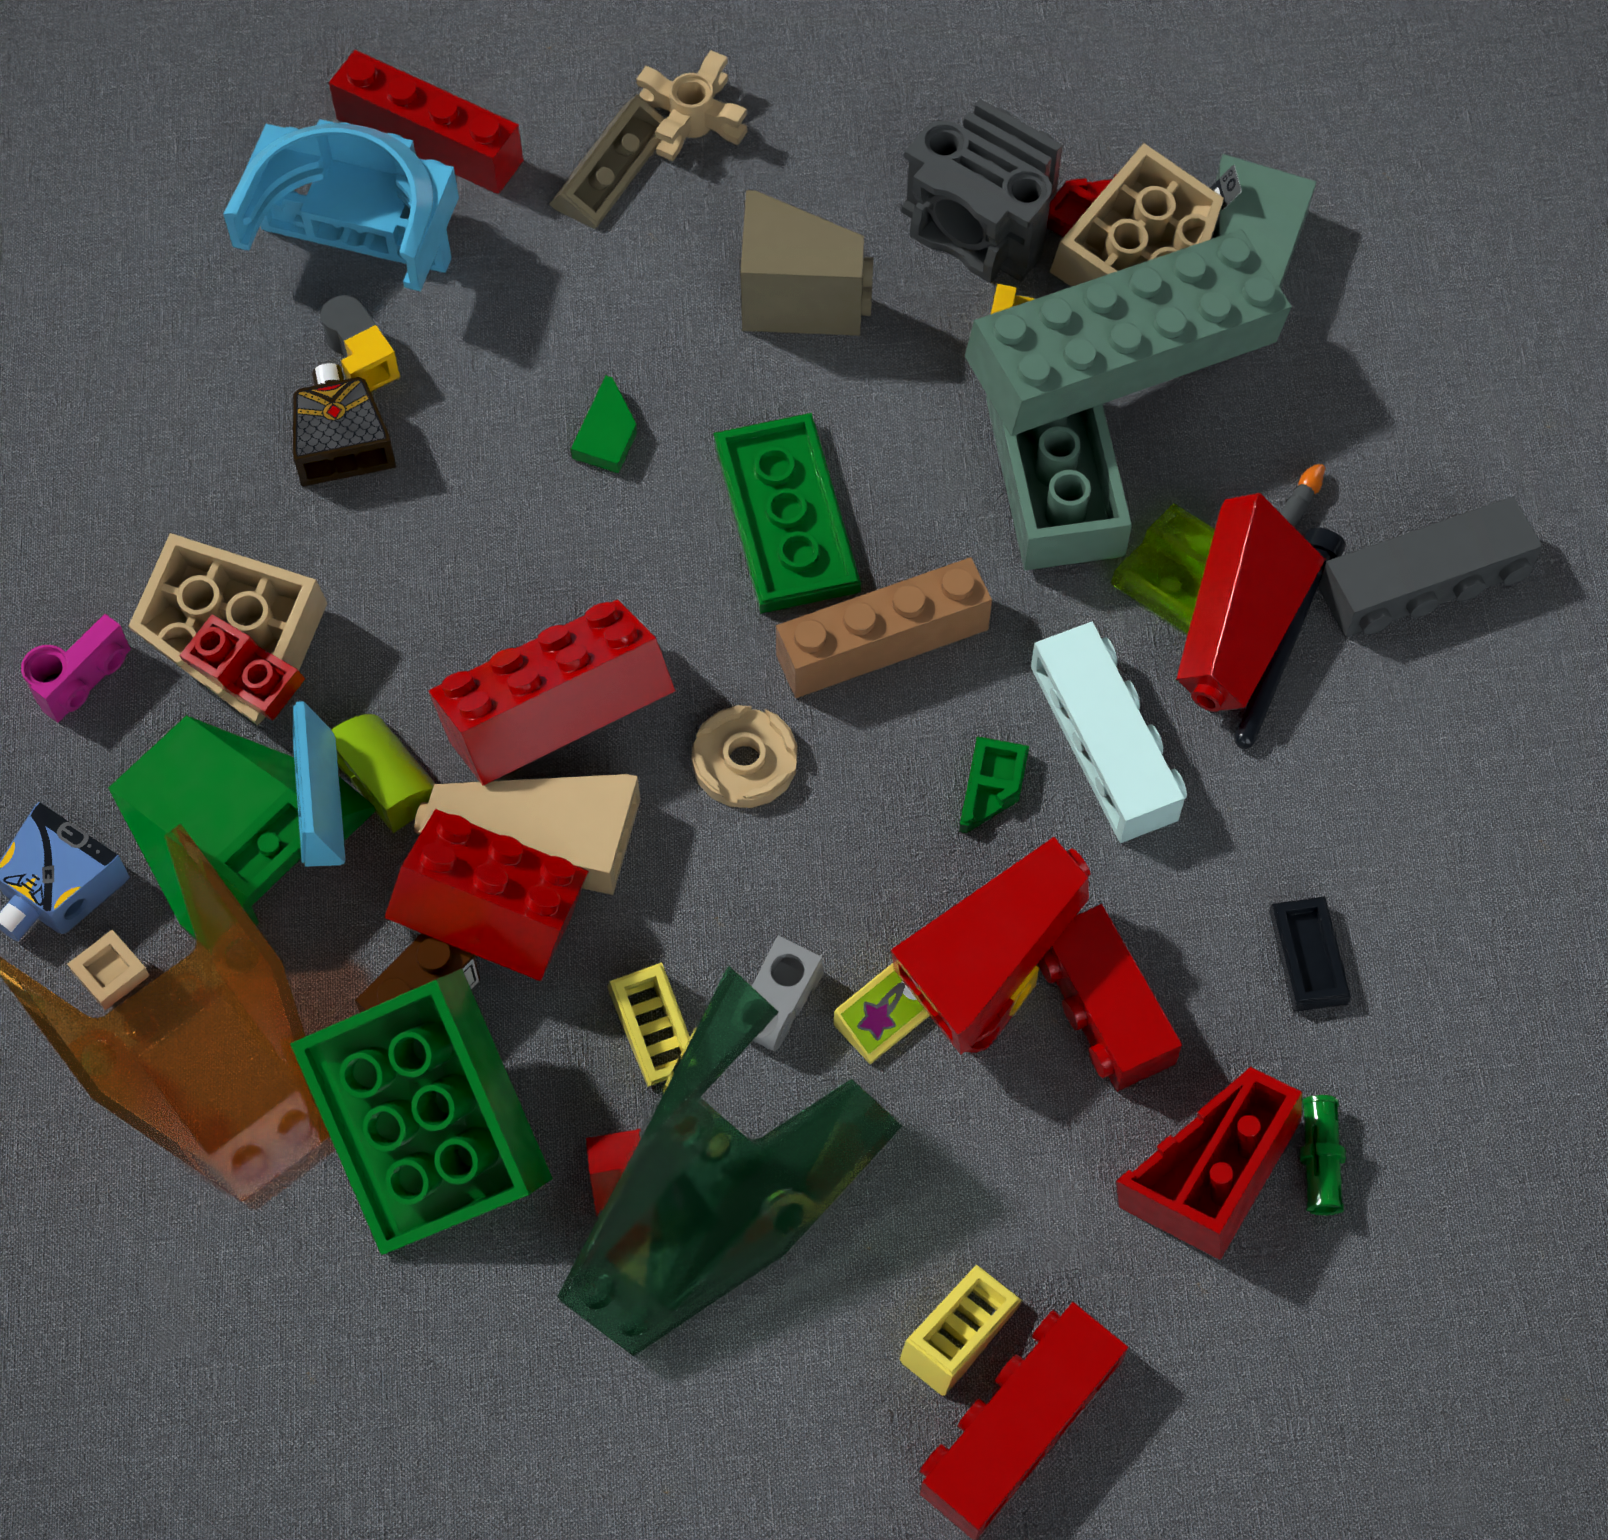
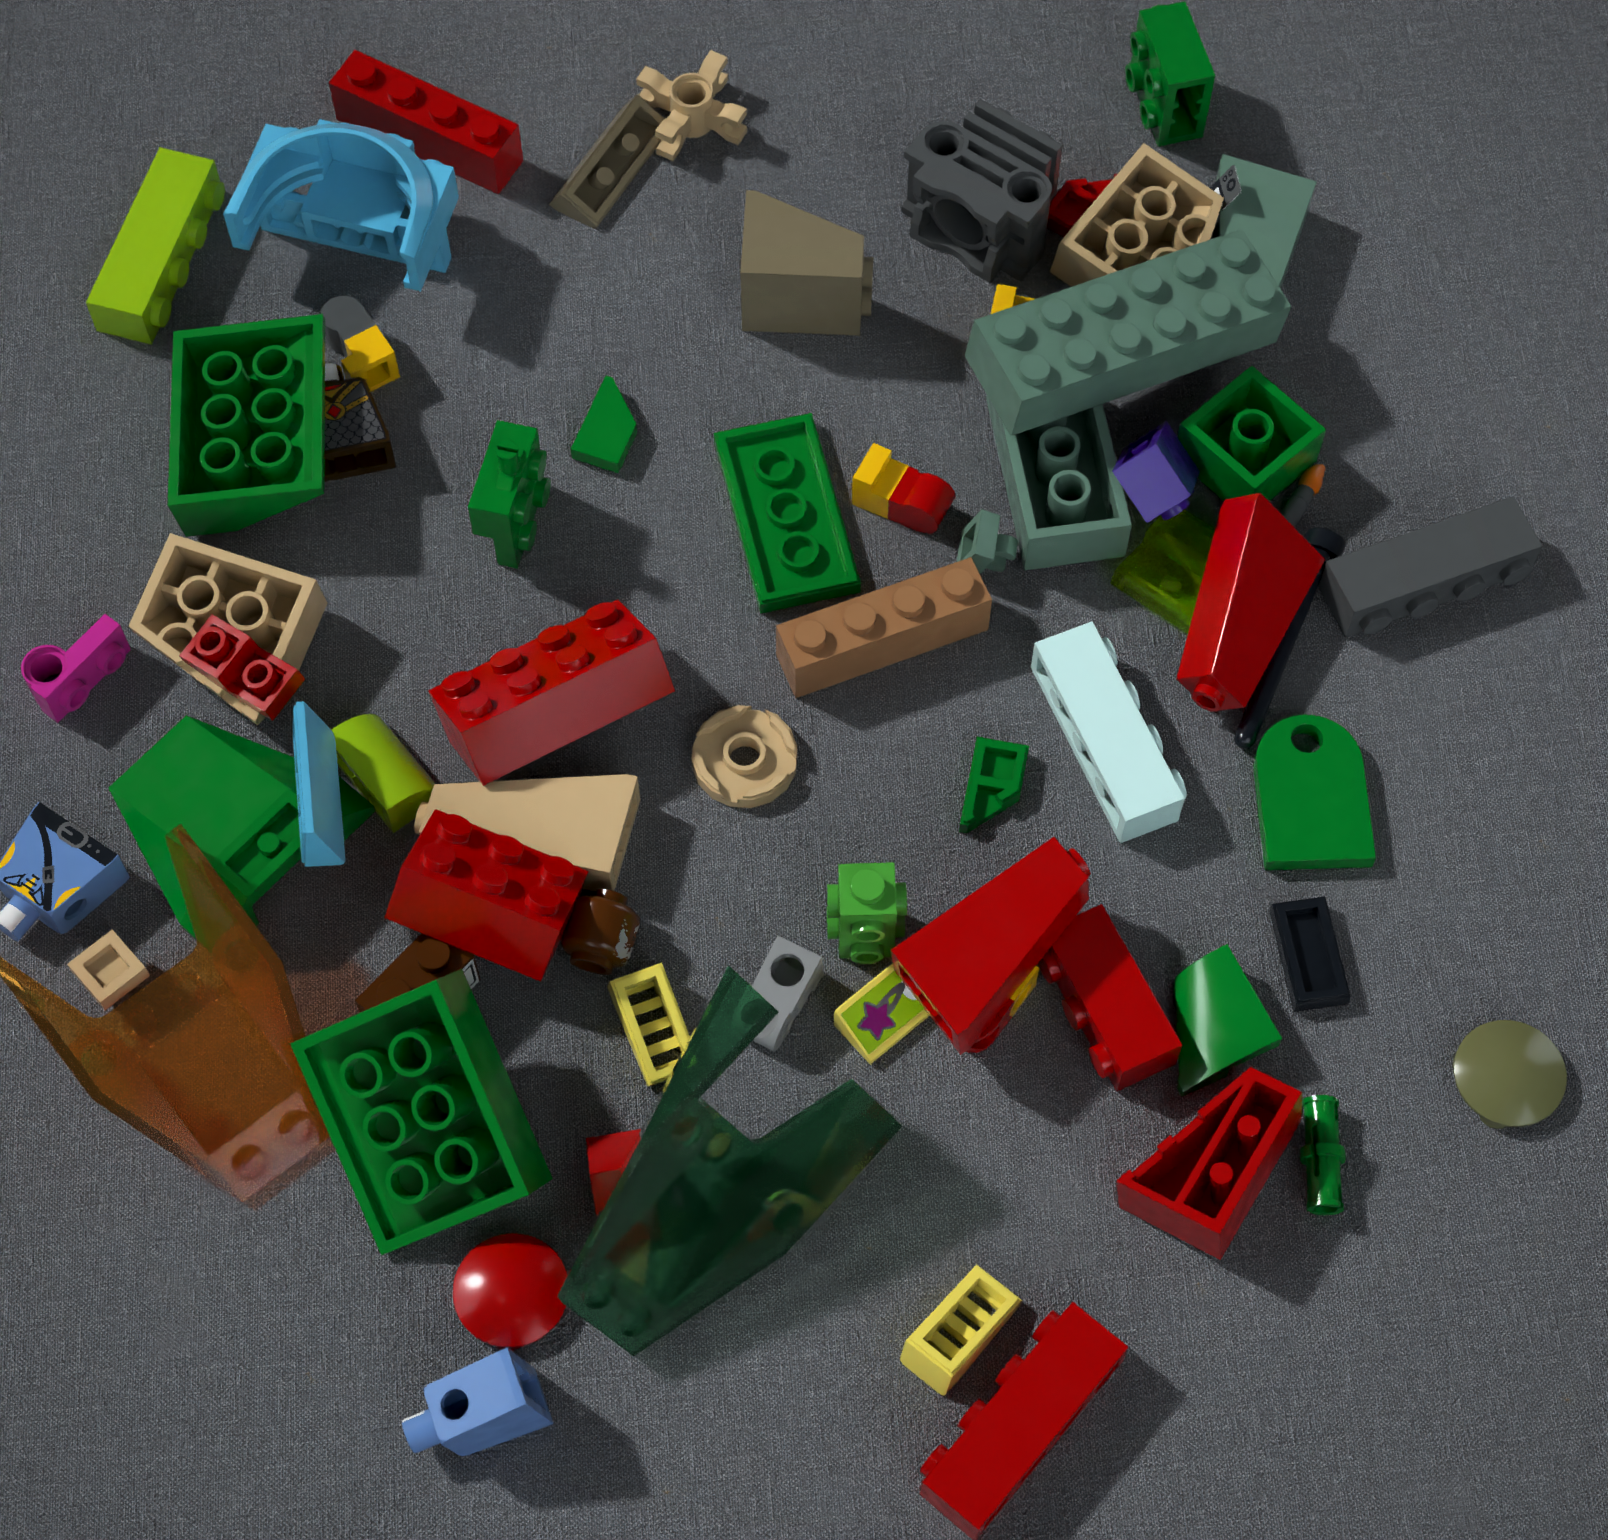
none -> lime brick [86,147,225,345]
none -> green slope [168,314,325,537]
none -> medium blue torso [402,1348,554,1456]
none -> red dish [453,1233,570,1351]
none -> green plate [468,420,551,569]
none -> reddish brown head [562,889,640,975]
none -> bright green brick [827,862,907,964]
none -> leg [852,443,956,533]
none -> sand green tile [957,509,1018,574]
none -> dark purple brick [1112,421,1200,523]
none -> green brick [1125,1,1216,147]
none -> green slope [1173,944,1282,1097]
none -> green brick [1177,365,1326,501]
none -> green tile [1253,715,1376,870]
none -> olive dish [1452,1020,1567,1129]

